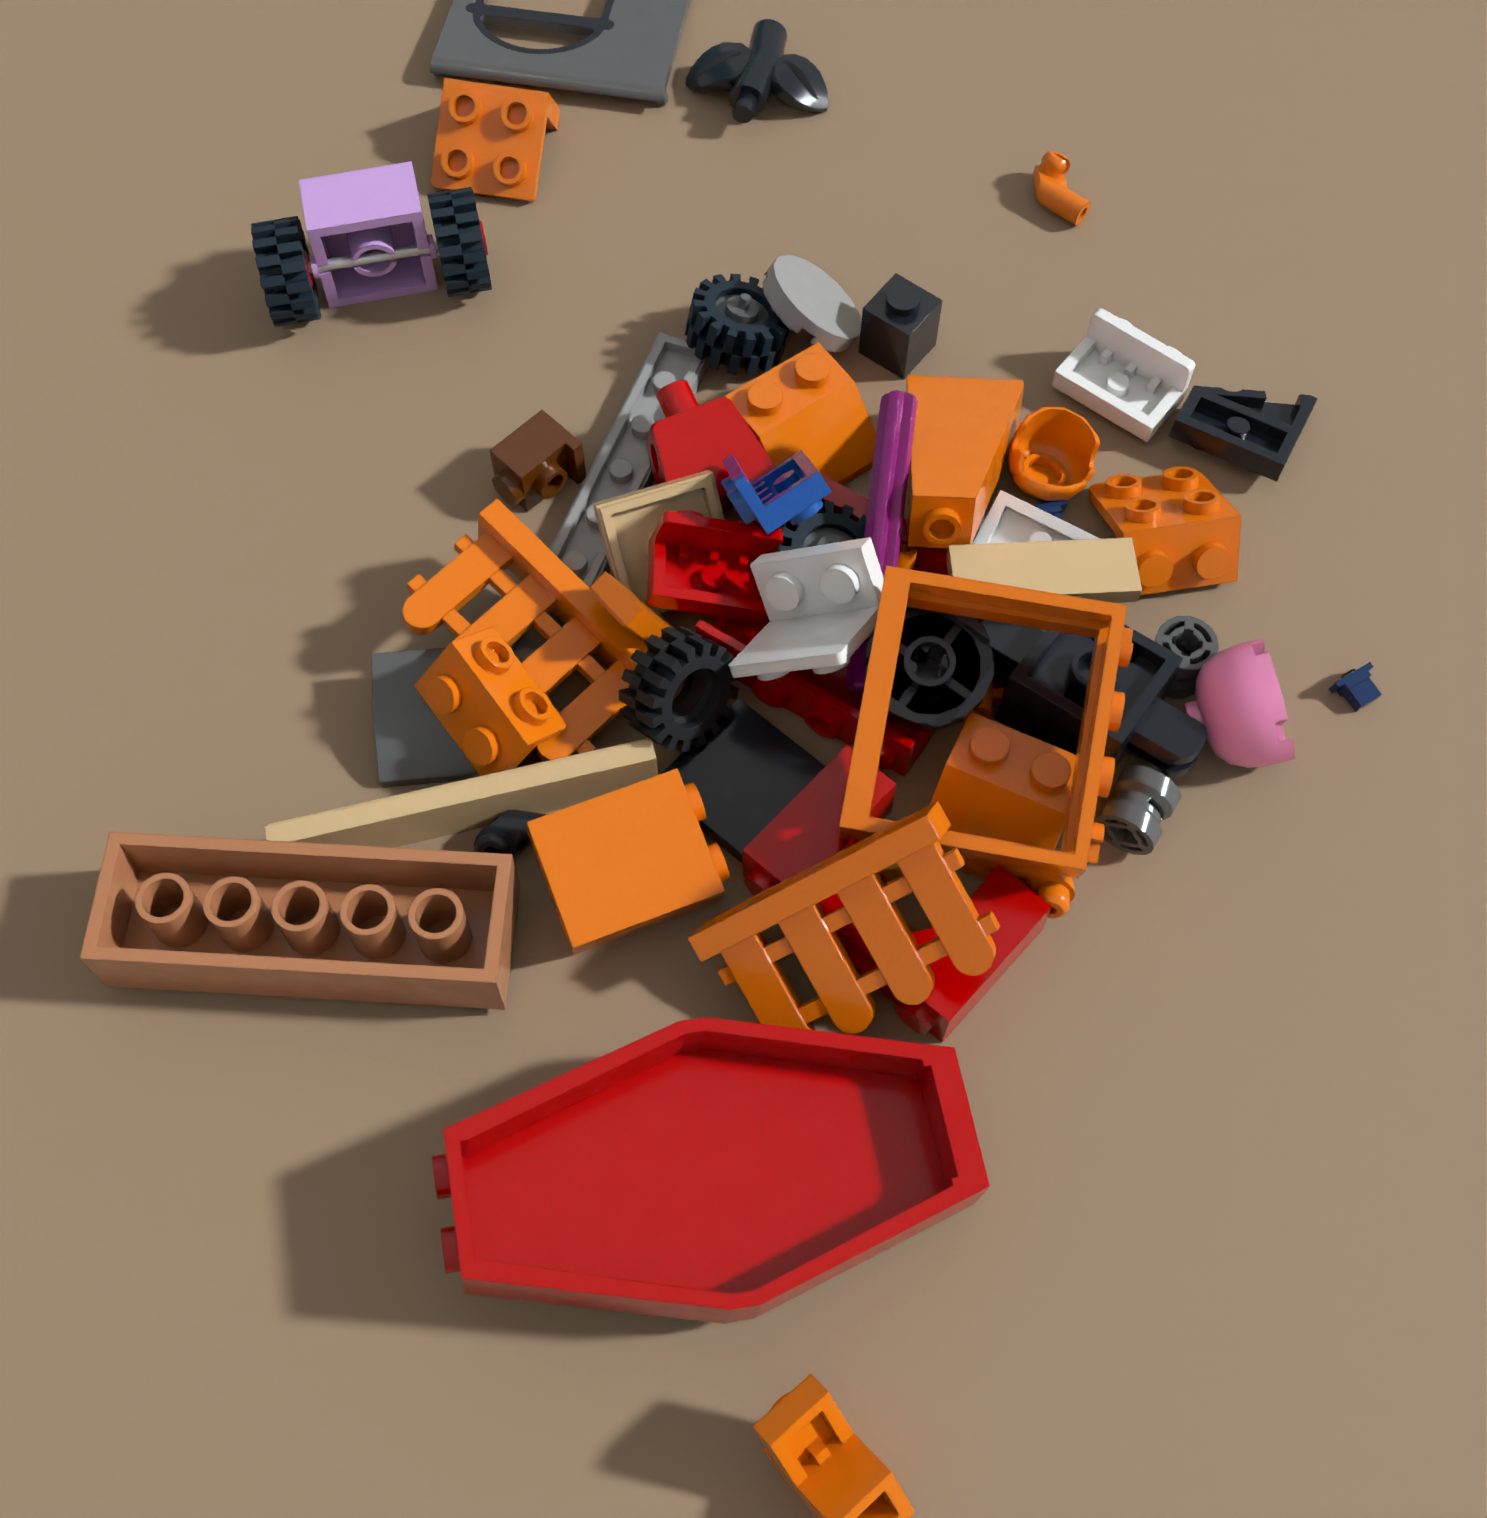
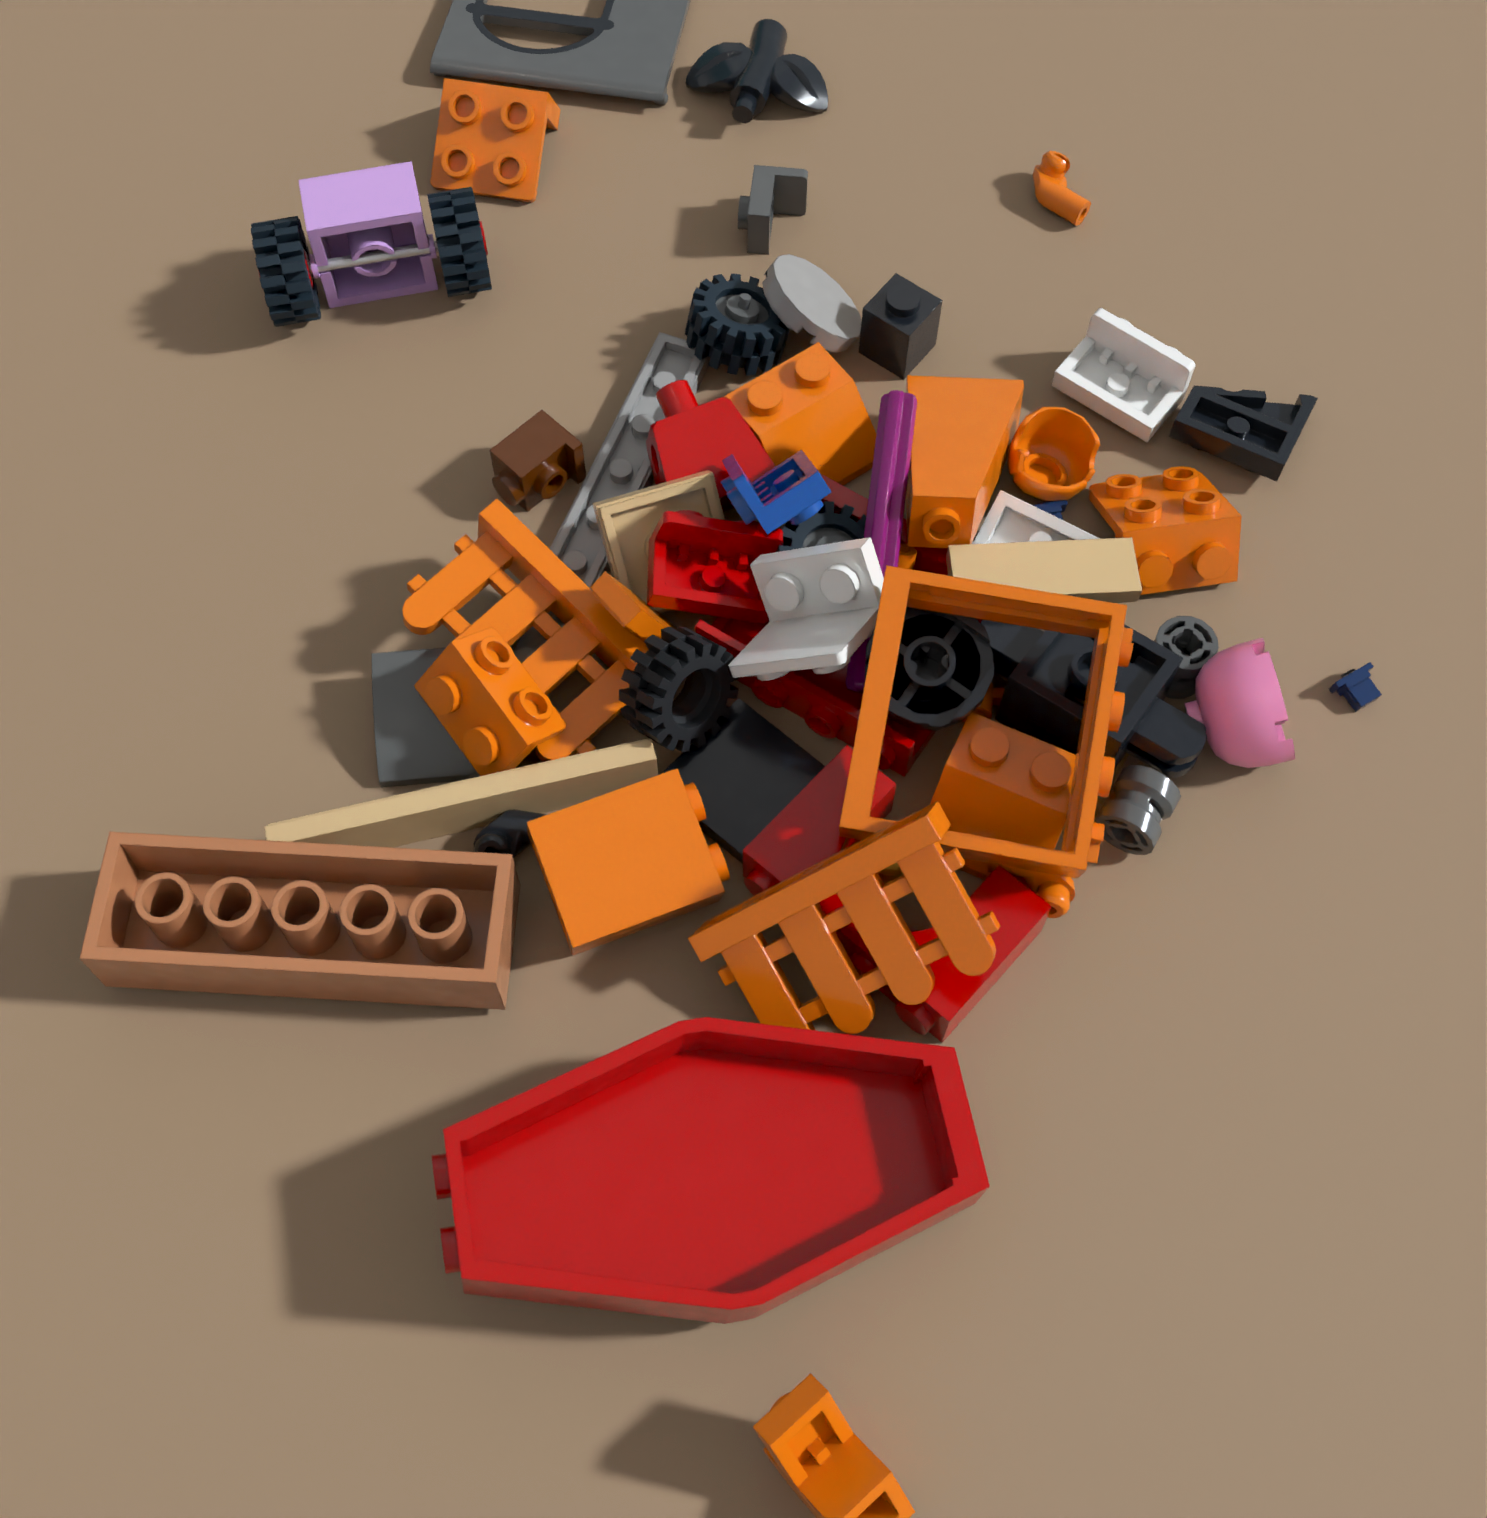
none -> dark grey bracket [738,165,808,255]

